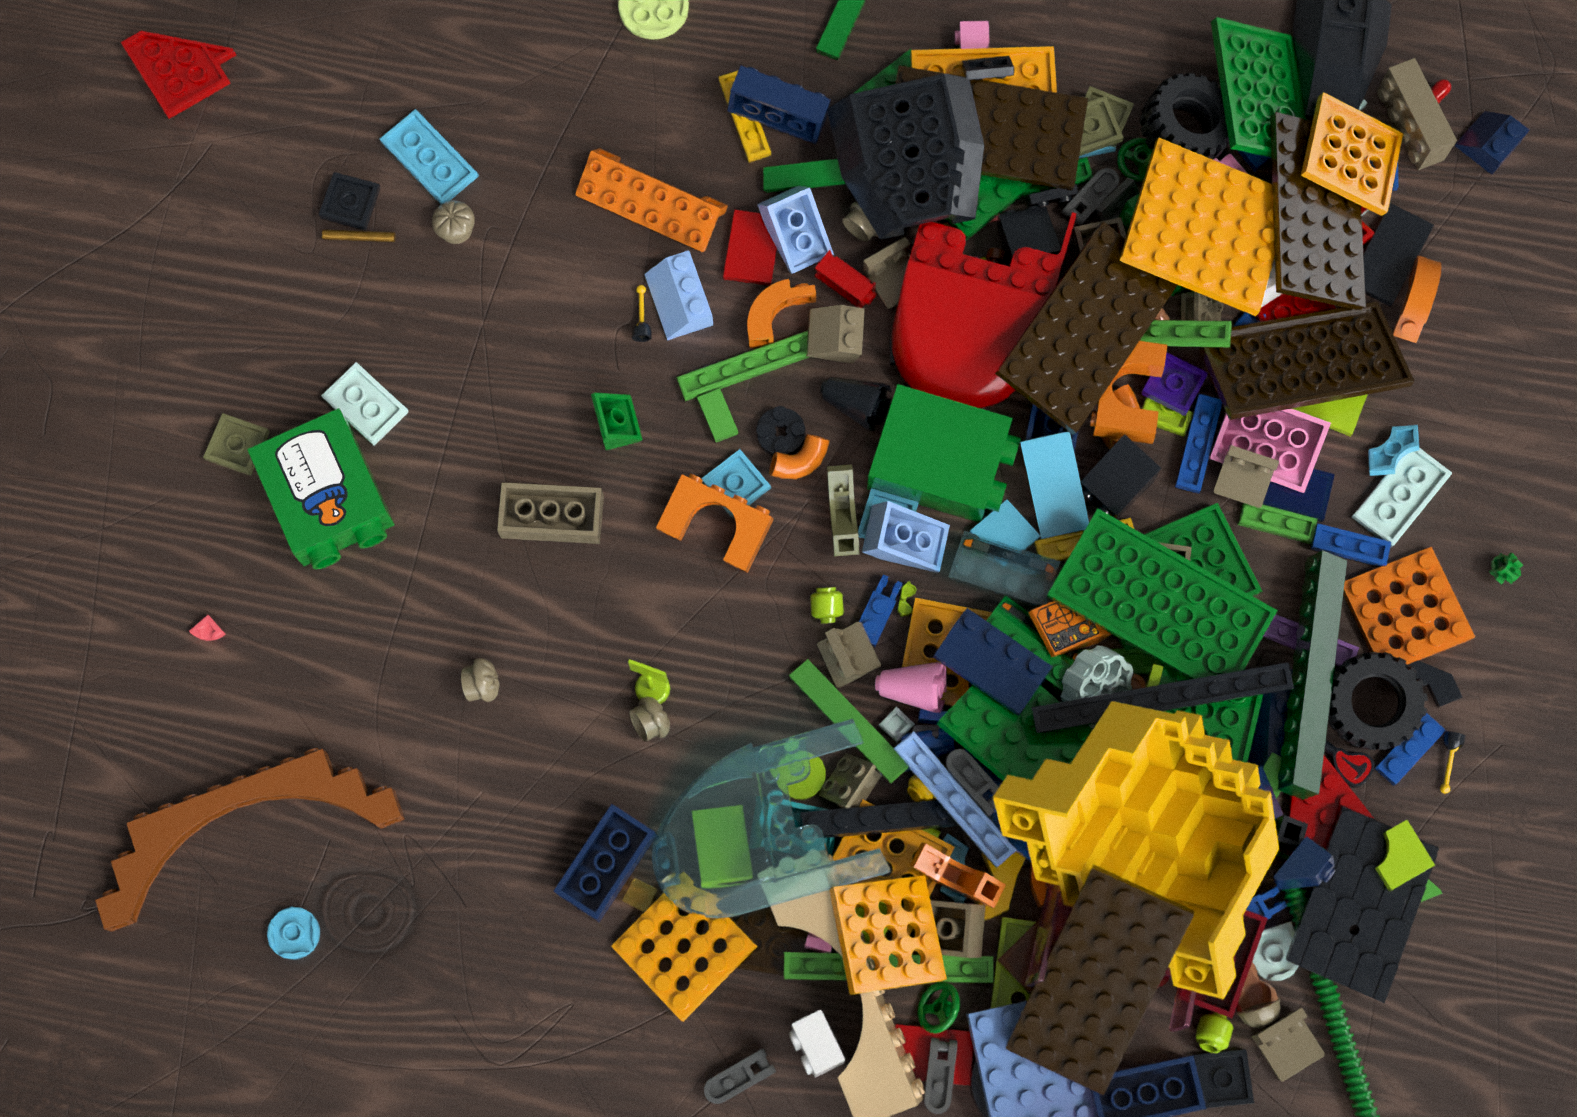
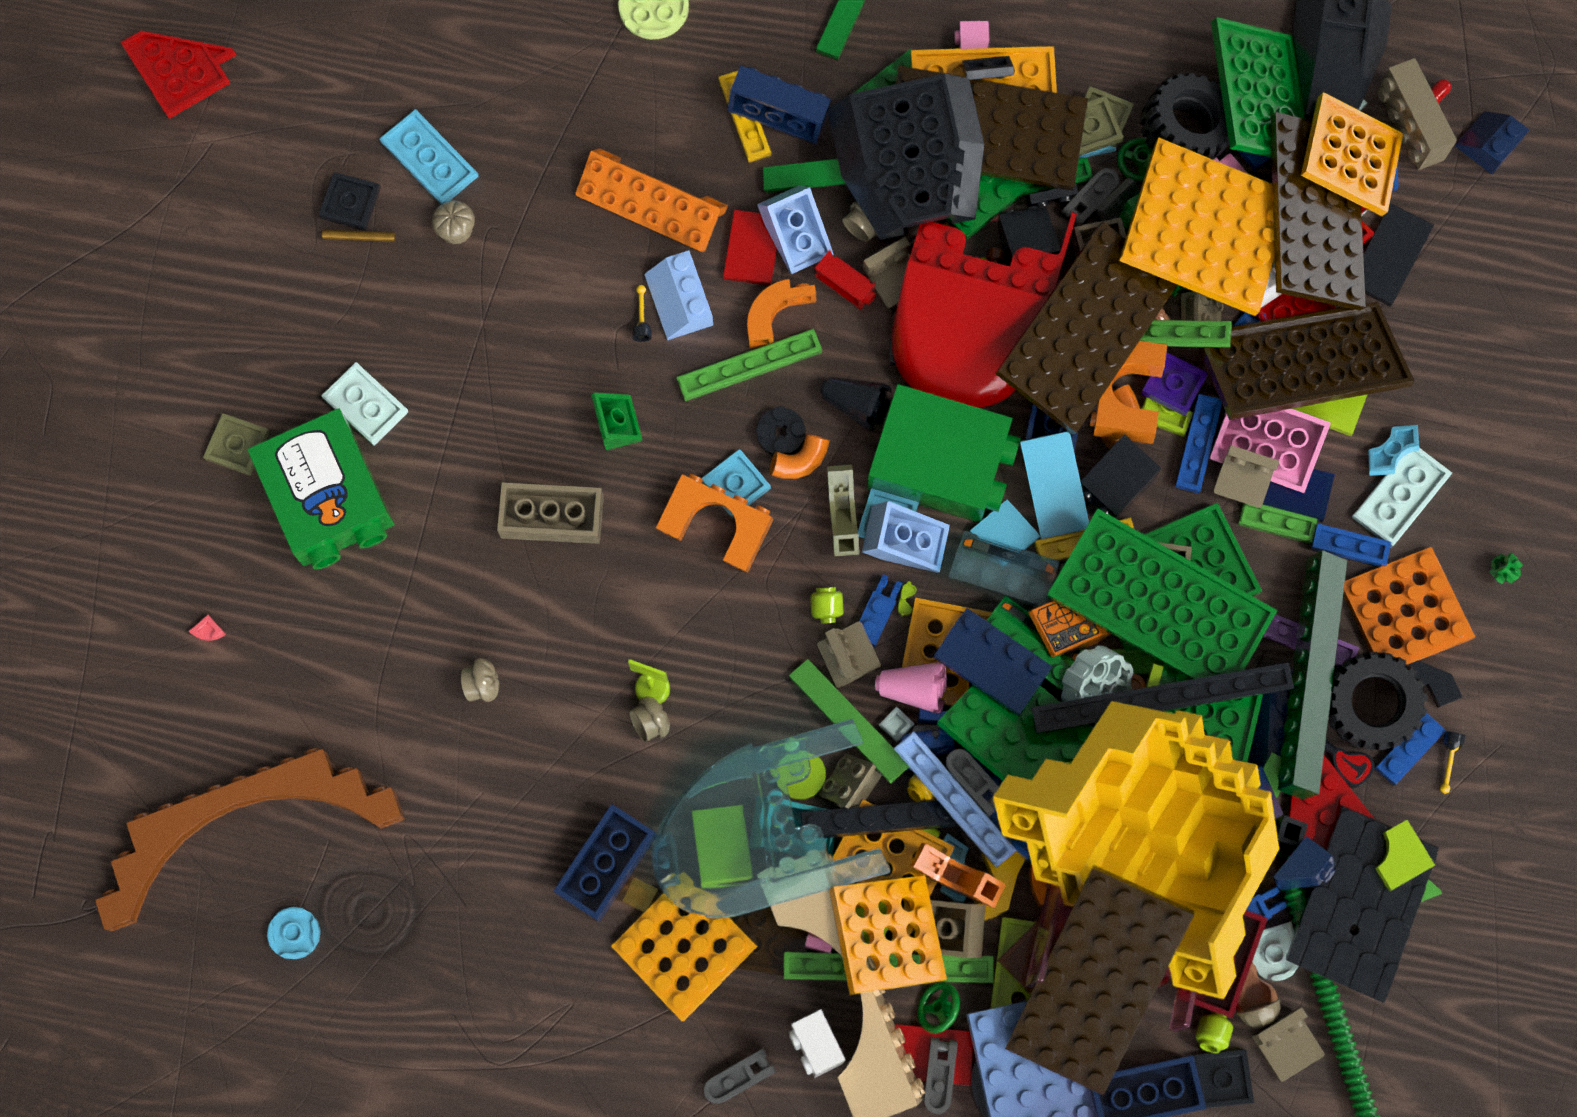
bright green tile [697,388,738,443] -> none
dark tan slope [806,305,864,364] -> none
orange arch [1393,255,1442,343] -> none

